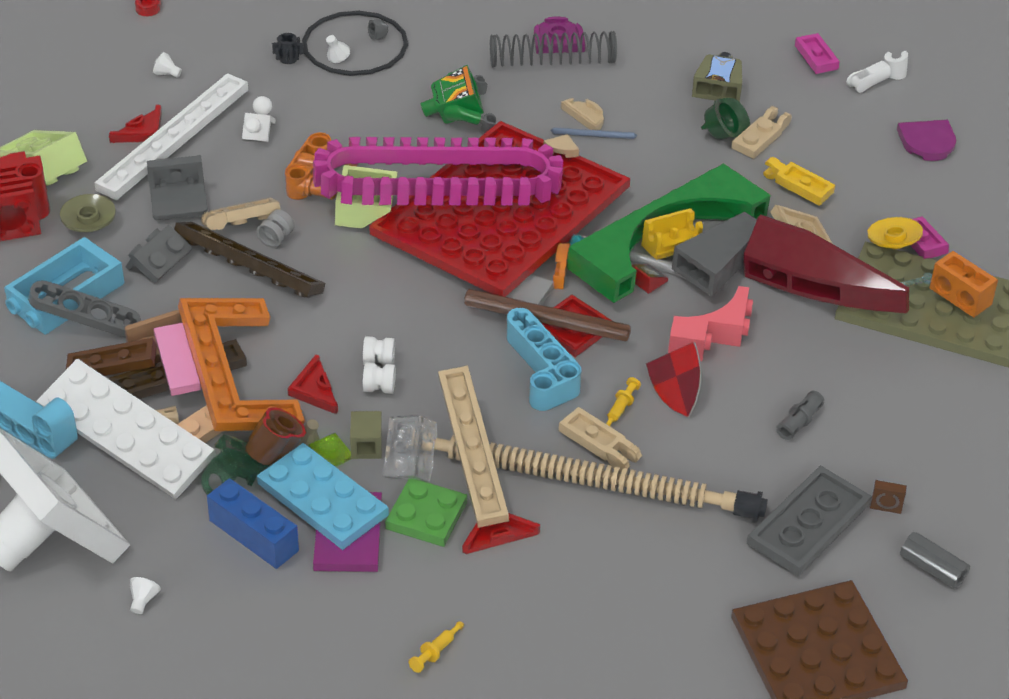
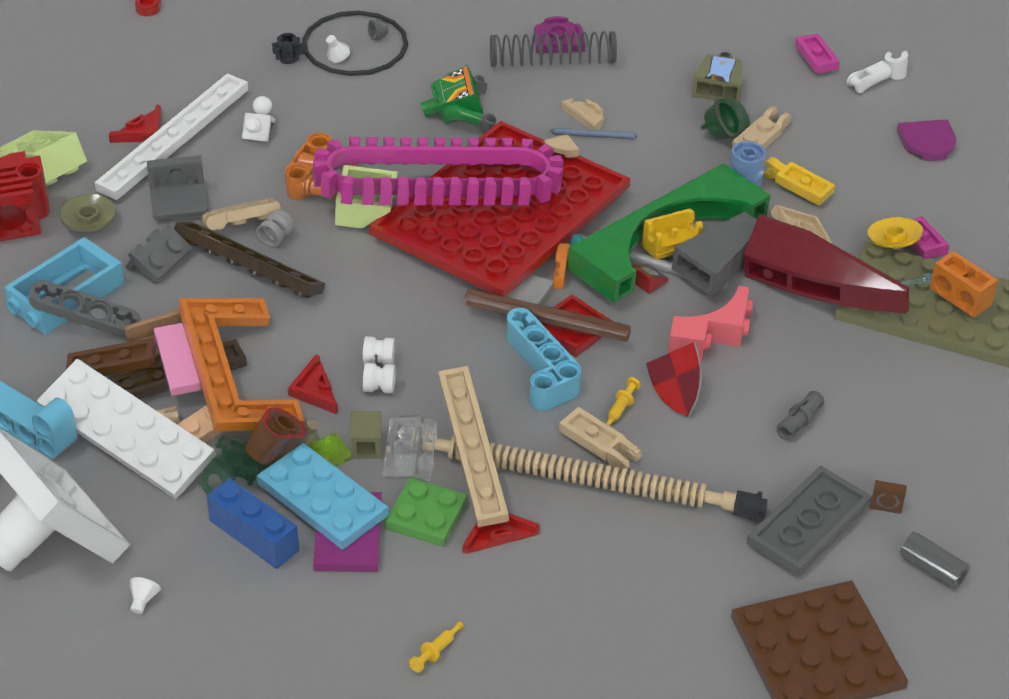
white rock [153,52,182,78] -> none
none -> medium blue wheel [730,141,766,187]

